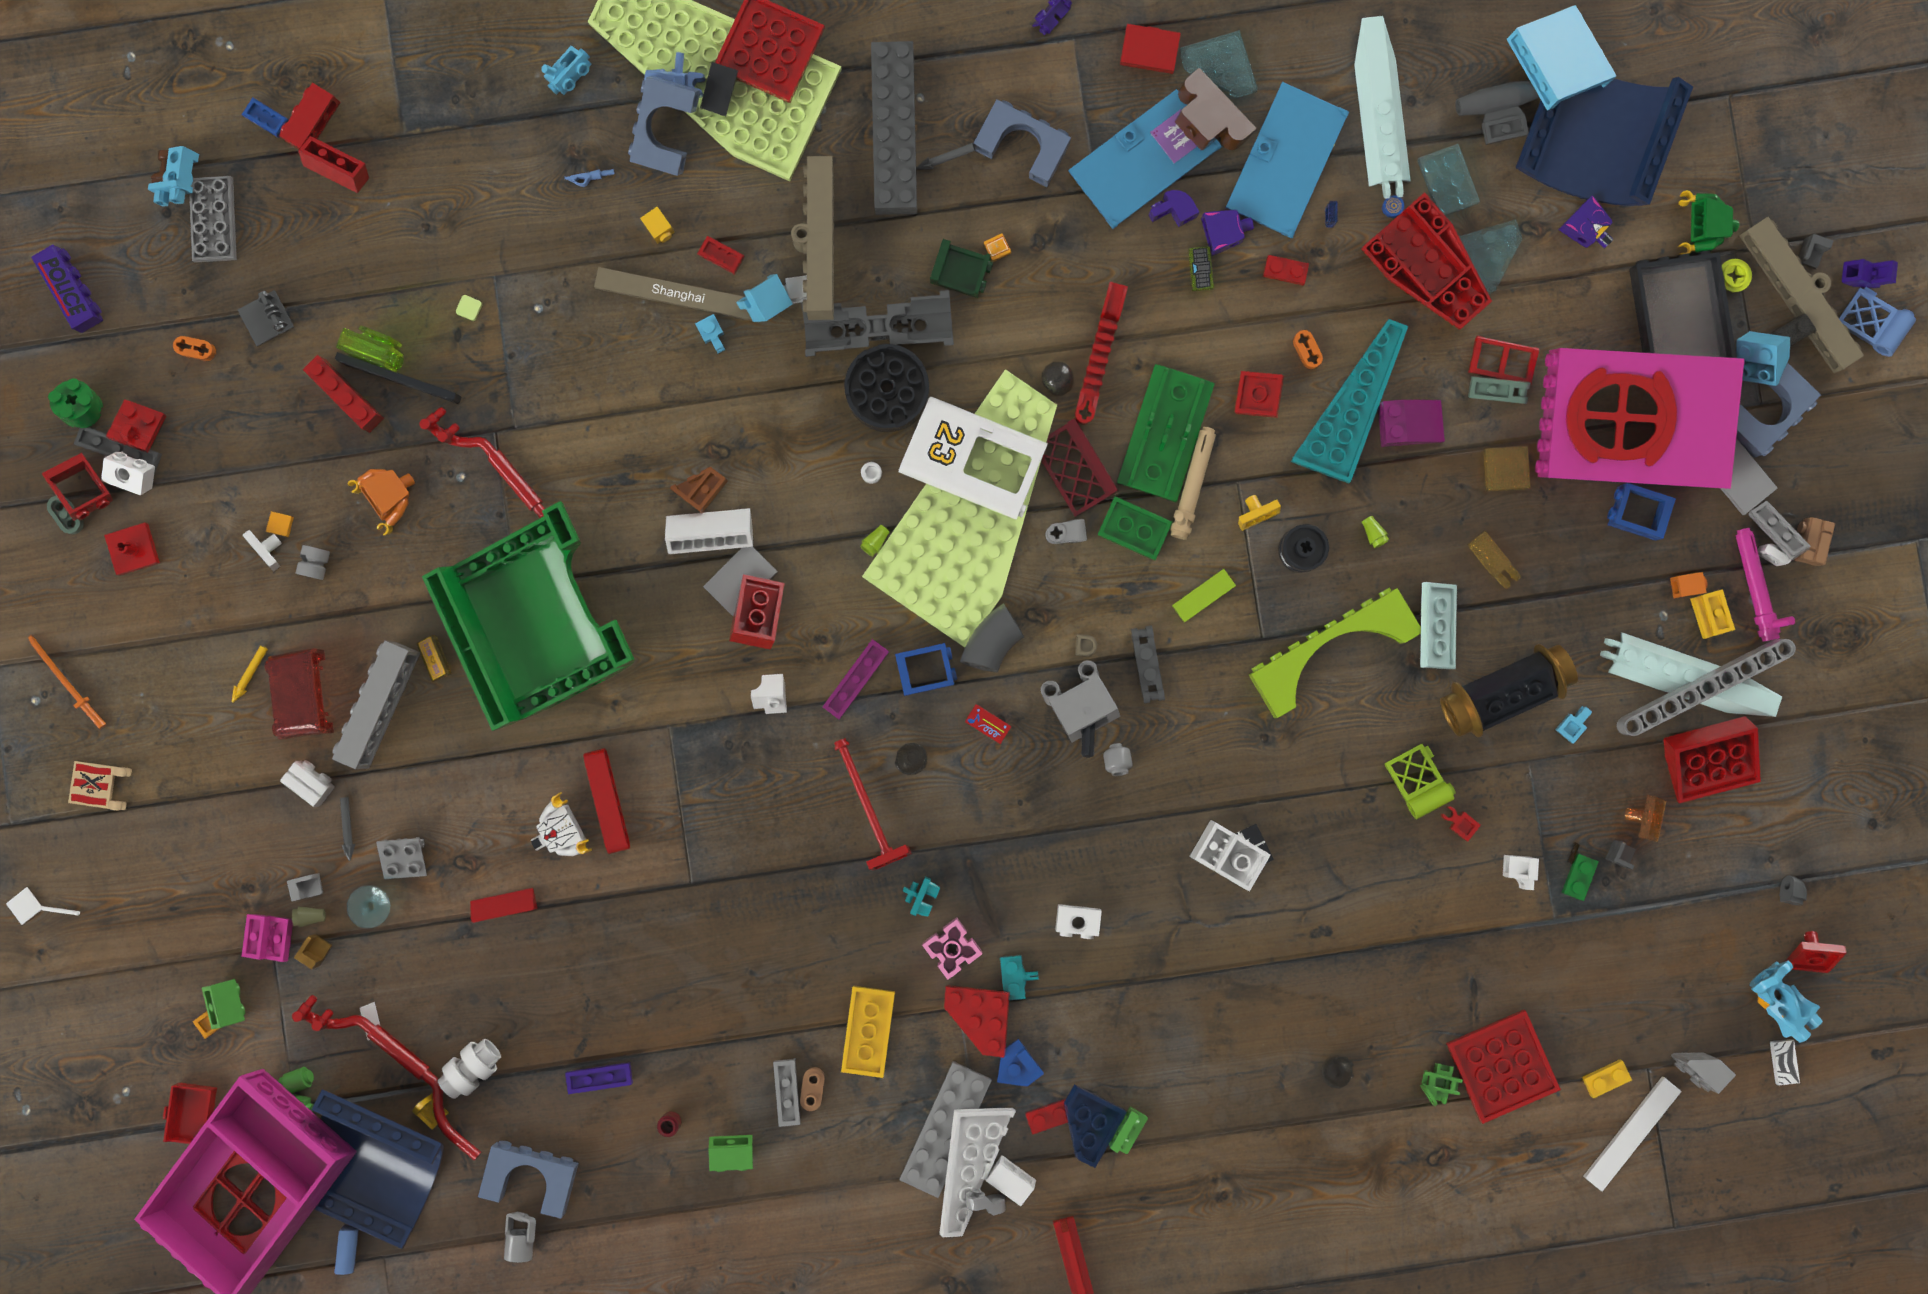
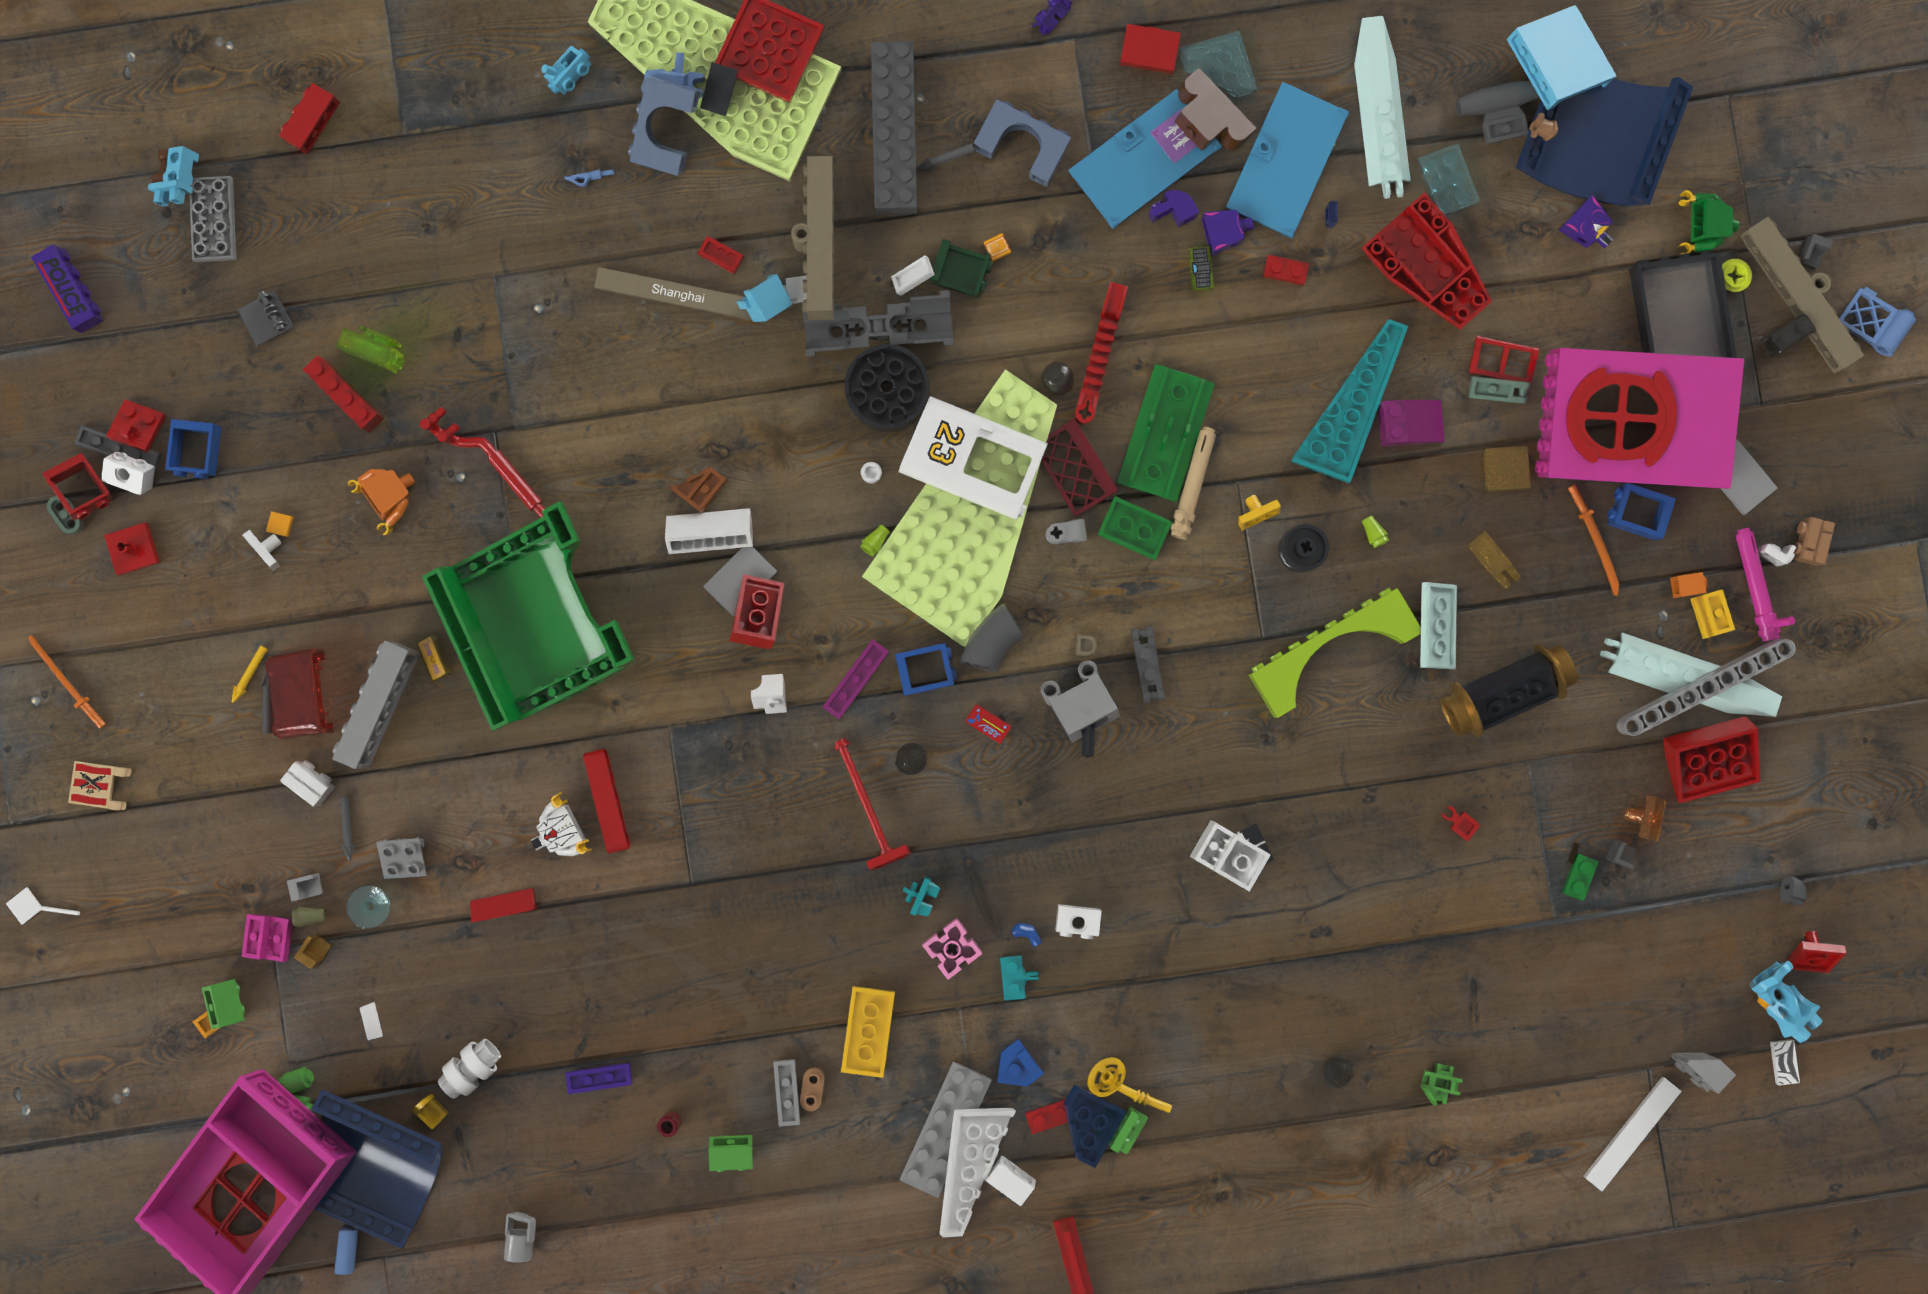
green brick [48,378,103,428] -> none
red container [163,1082,217,1144] -> none
orange beam [173,336,216,361] -> none
blue plate [241,97,288,138] -> none
red piece [292,995,482,1161] -> none
light grey wheel [295,545,330,580] -> none
red brick [298,136,369,193] -> none
black tile [335,352,462,404] -> none
yellowish green piece [456,295,482,321] -> none
sand blue arch [478,1141,579,1219] -> none
yellow brick [640,207,675,244] -> none
medium azure plate [695,314,725,353] -> none
red plate [944,985,1010,1058] -> none
light grey piece [966,1189,1006,1216] -> none
light grey head [1103,743,1133,776] -> none
lime tile [1172,569,1236,622] -> none
red hinge [1235,371,1284,418] -> none
orange beam [1293,330,1323,369] -> none
blue tile [1382,195,1404,218] -> none
lime piece [1384,744,1456,820] -> none
red plate [1446,1009,1561,1124] -> none
clear light blue plate [1459,219,1522,294] -> none
white brick [1503,855,1539,890] -> none
medium azure plate [1555,706,1592,744] -> none
yellow plate [1582,1060,1632,1098] -> none
medium azure slope [1736,331,1790,386] -> none
sand blue arch [1736,362,1821,458] -> none
light grey tile [1749,501,1811,561] -> none
dark purple brick [1842,259,1898,288] -> none
none -> blue window [165,419,222,479]
none -> dark grey piece [260,670,274,733]
none -> white tile [891,255,935,296]
none -> blue arm [1012,923,1042,947]
none -> yellow dish [1087,1057,1172,1113]
none -> medium nougat brick [1530,113,1558,141]
none -> orange sword [1568,484,1619,596]

